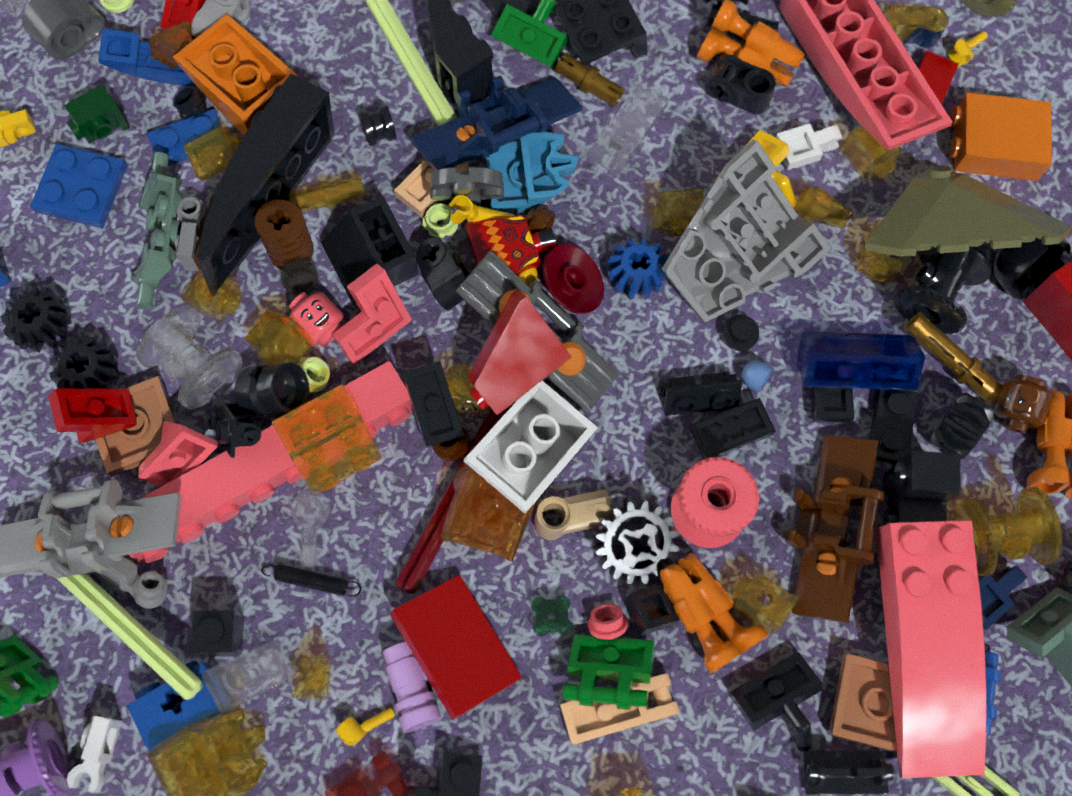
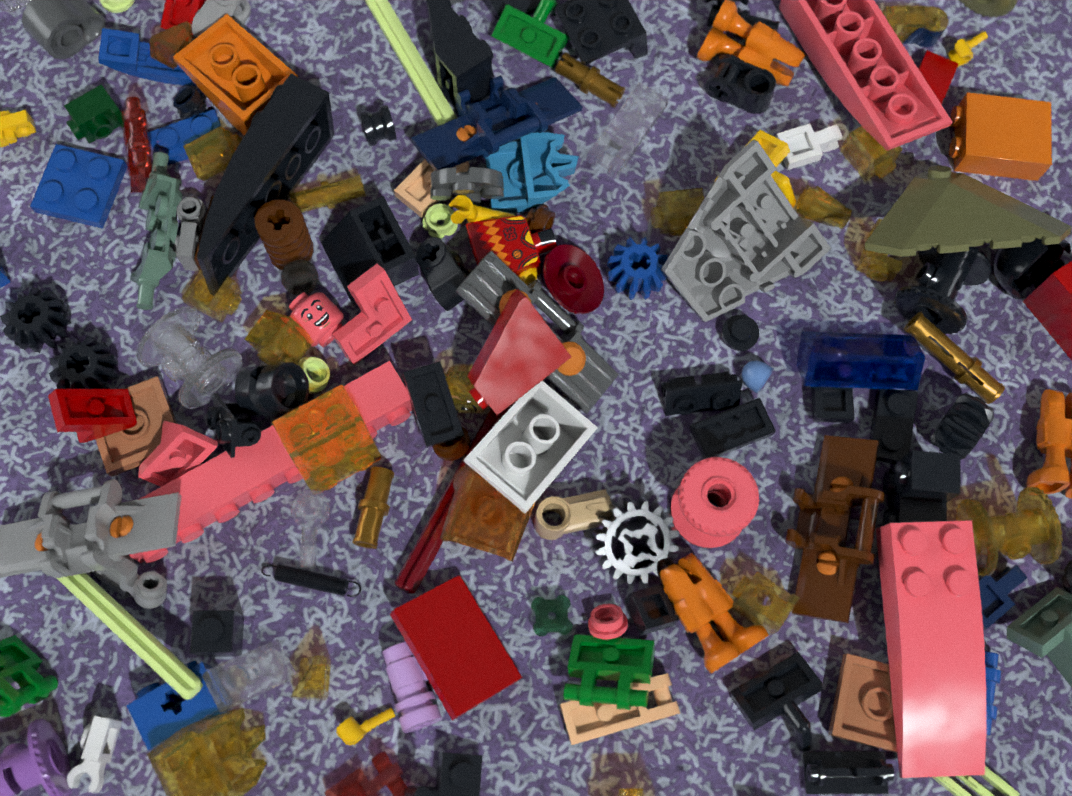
reddish brown head [994,375,1053,434] -> none
none -> clear red plate [122,96,152,193]
none -> pearl gold pin [352,467,395,549]

